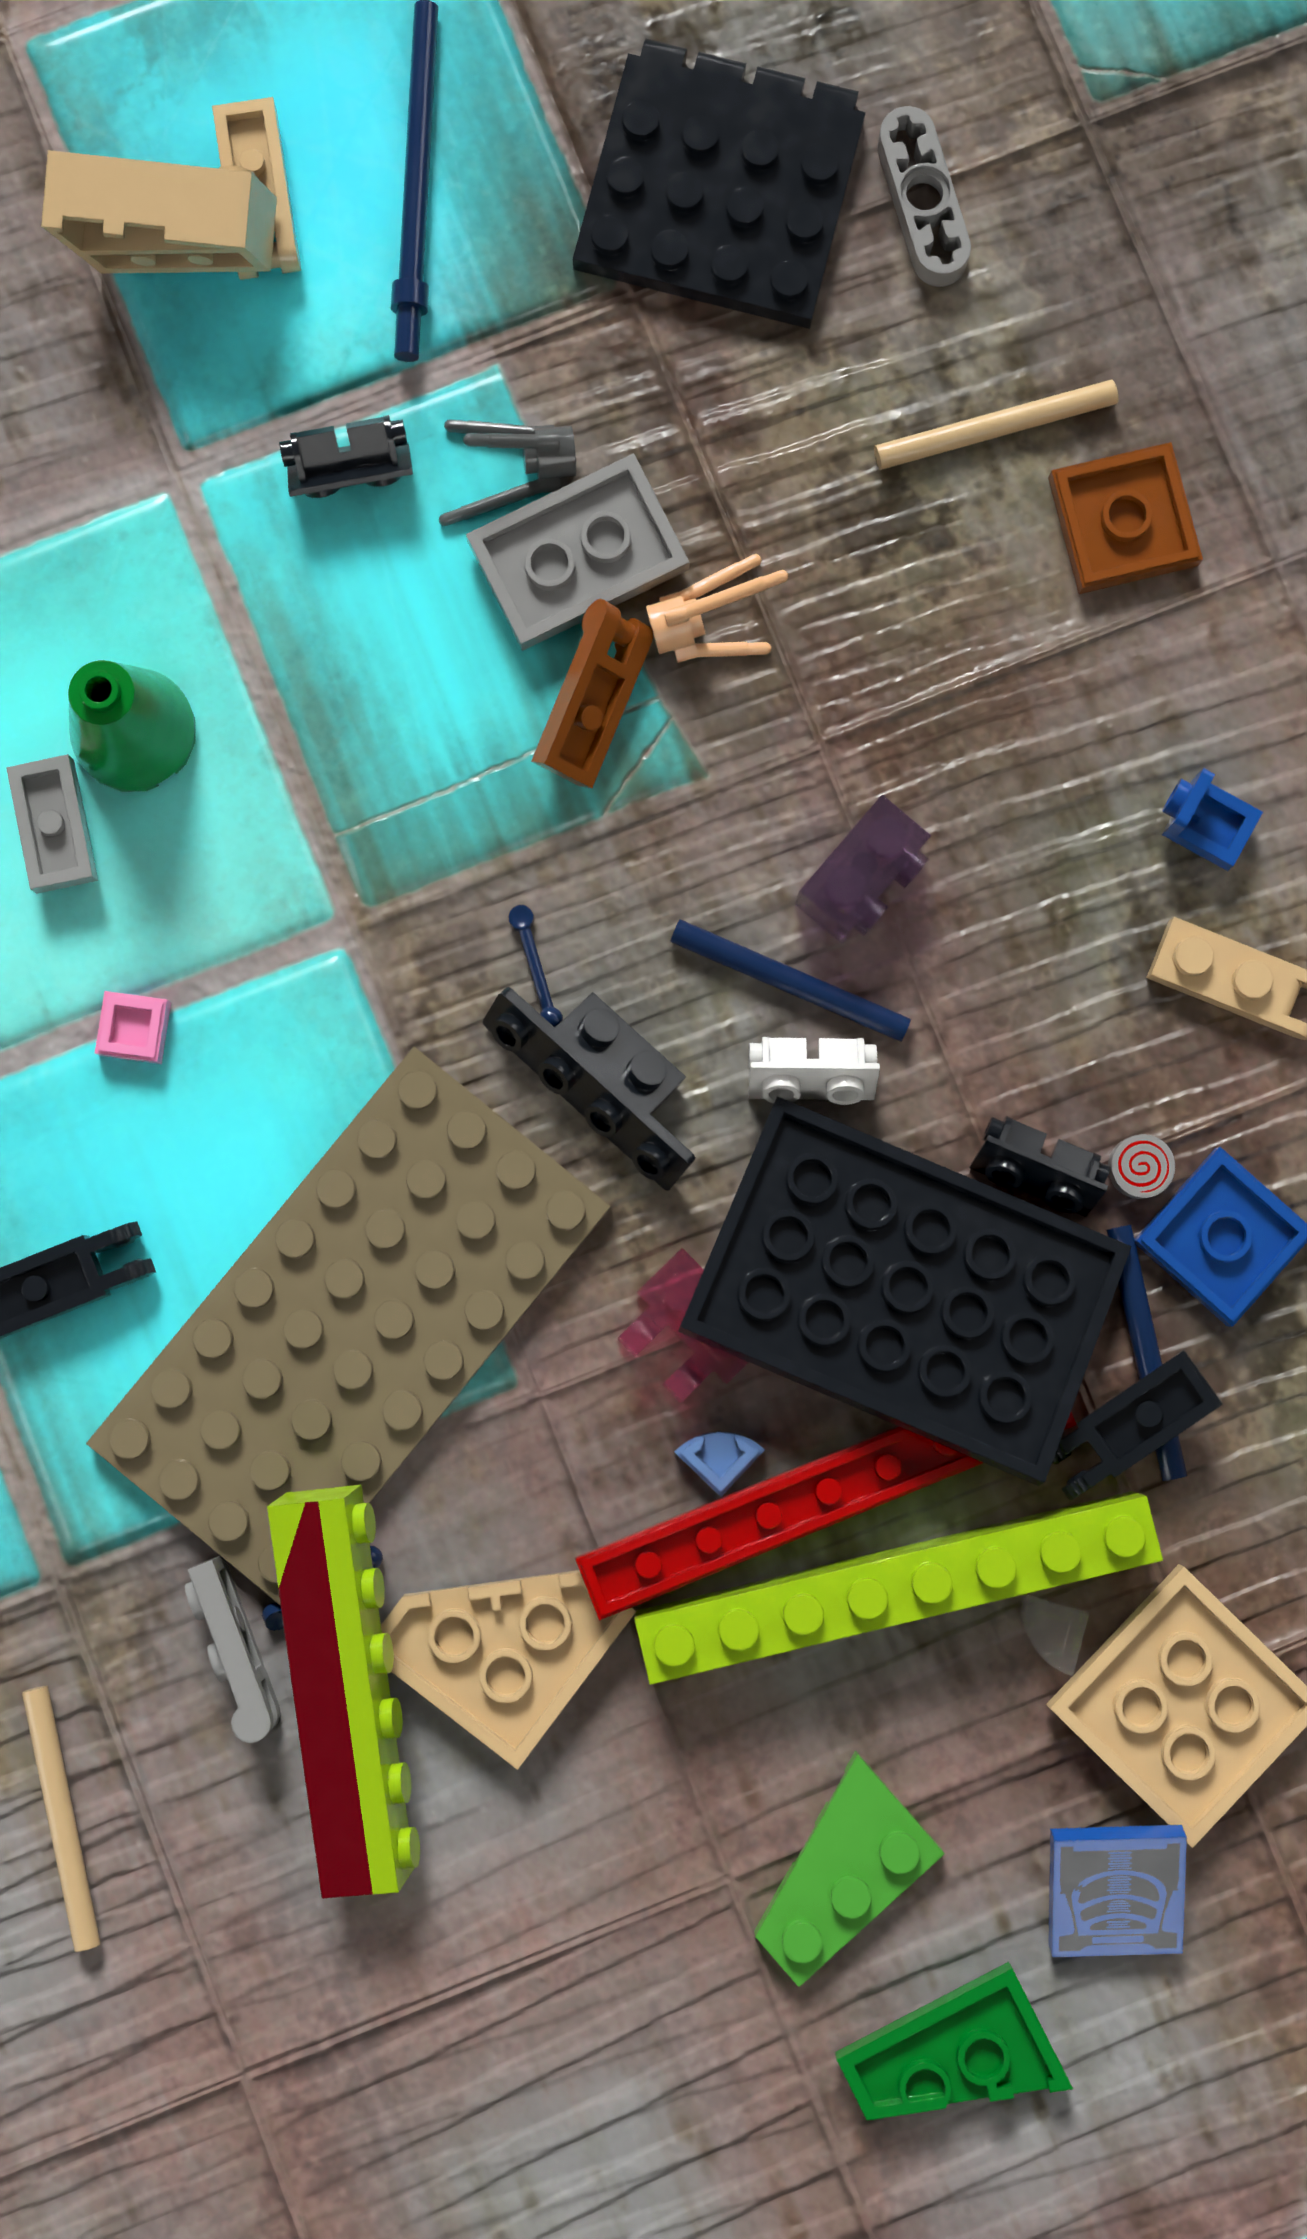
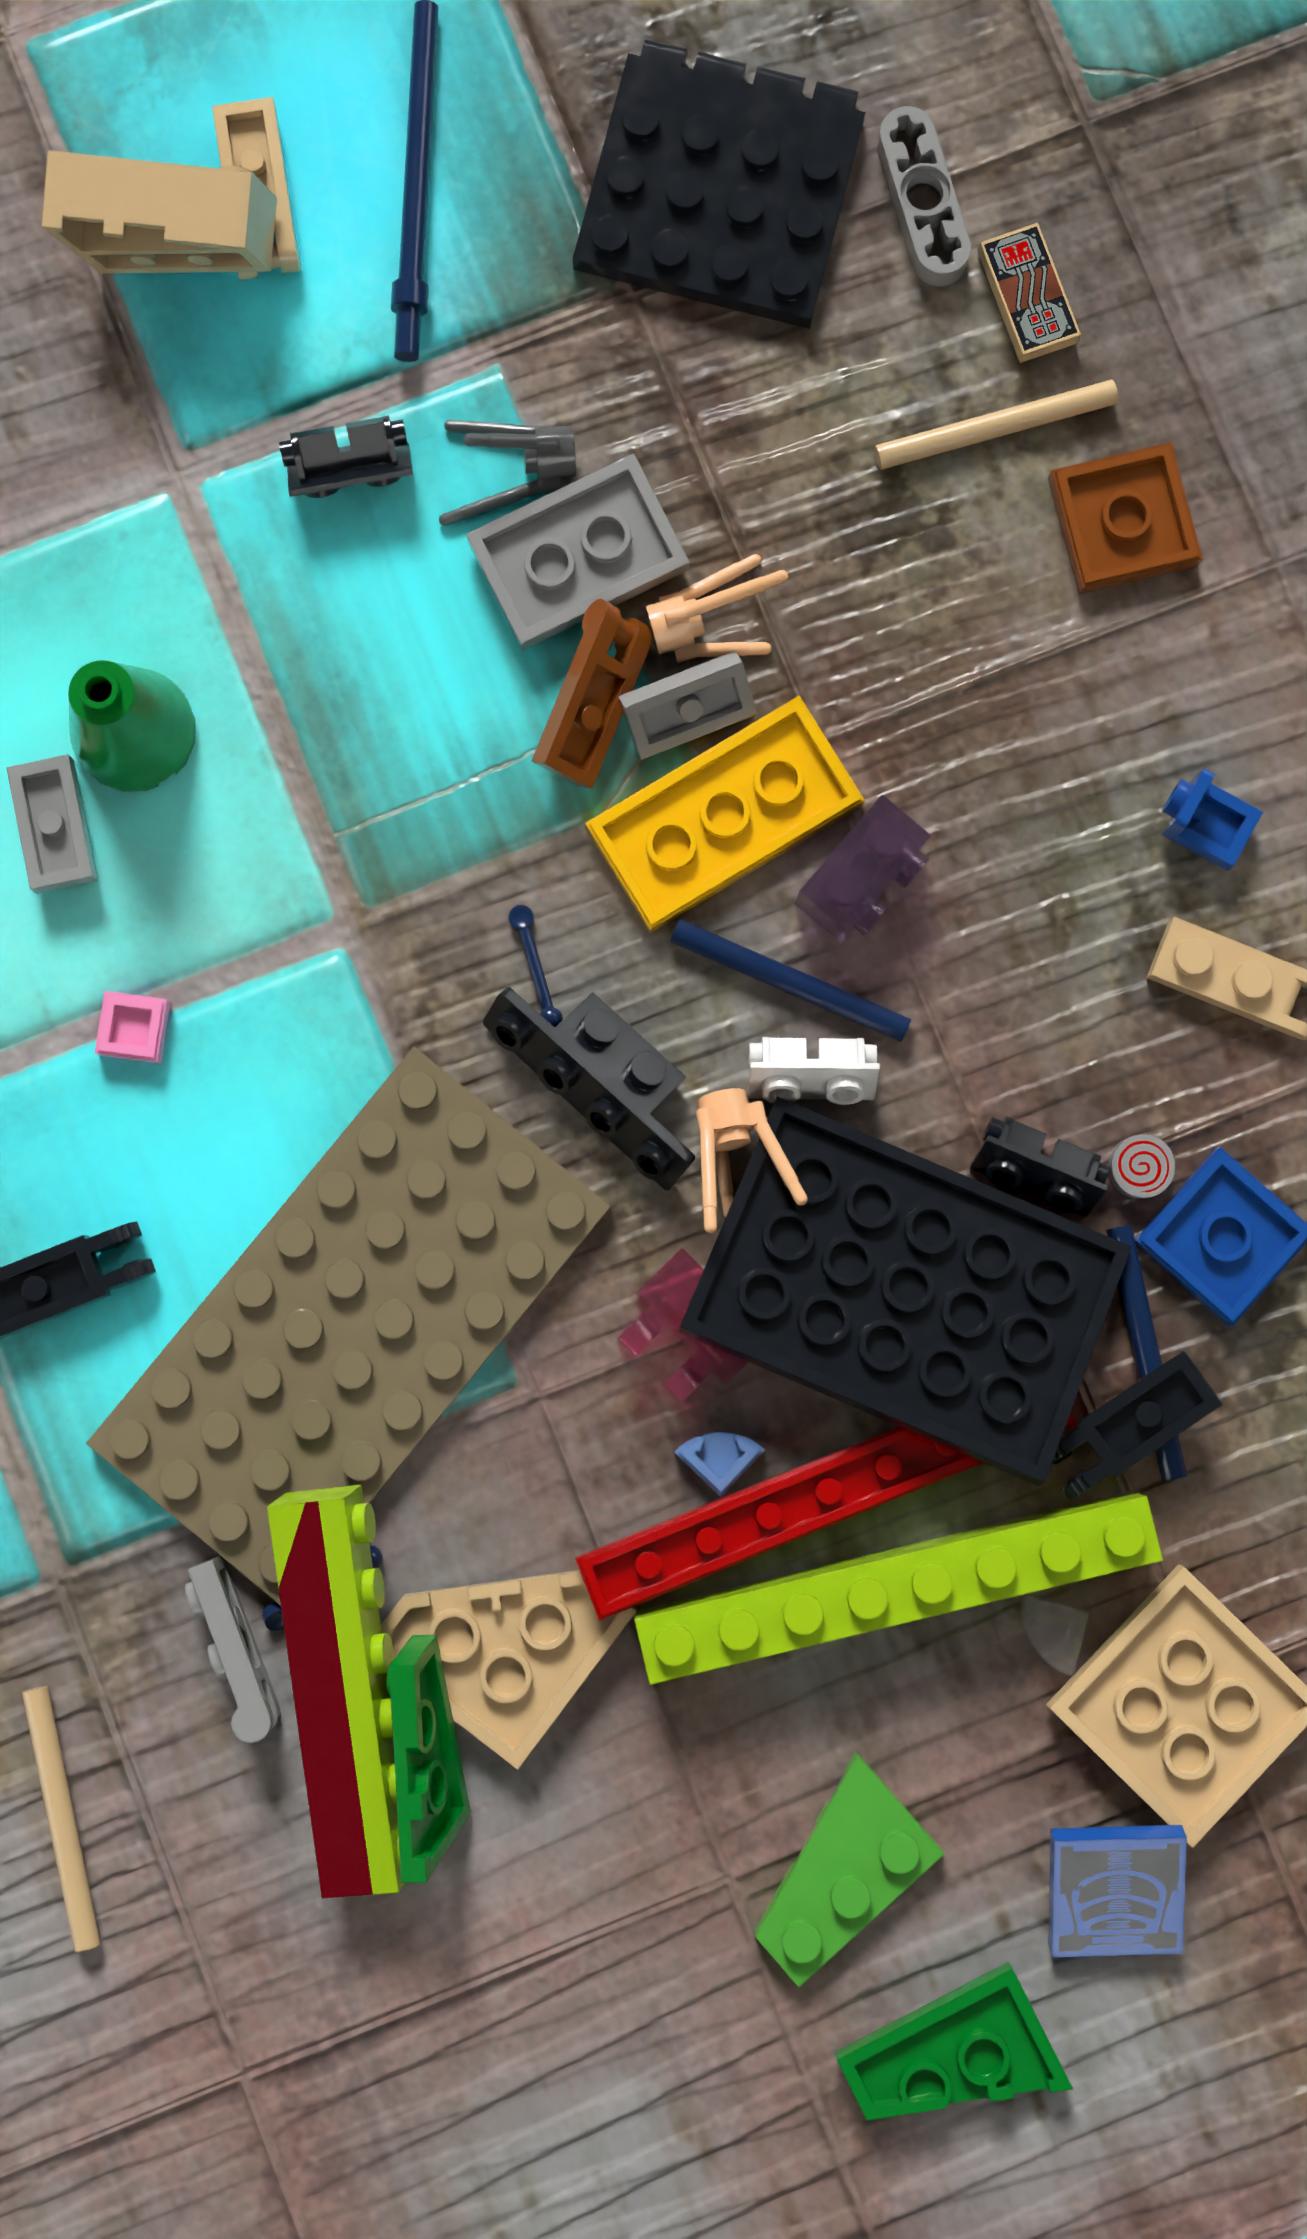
none -> green wing [386,1635,471,1883]
none -> yellow tile [585,695,865,933]
none -> light grey plate [618,651,757,760]
none -> light nougat plant [695,1088,808,1233]
none -> tile [977,223,1081,363]

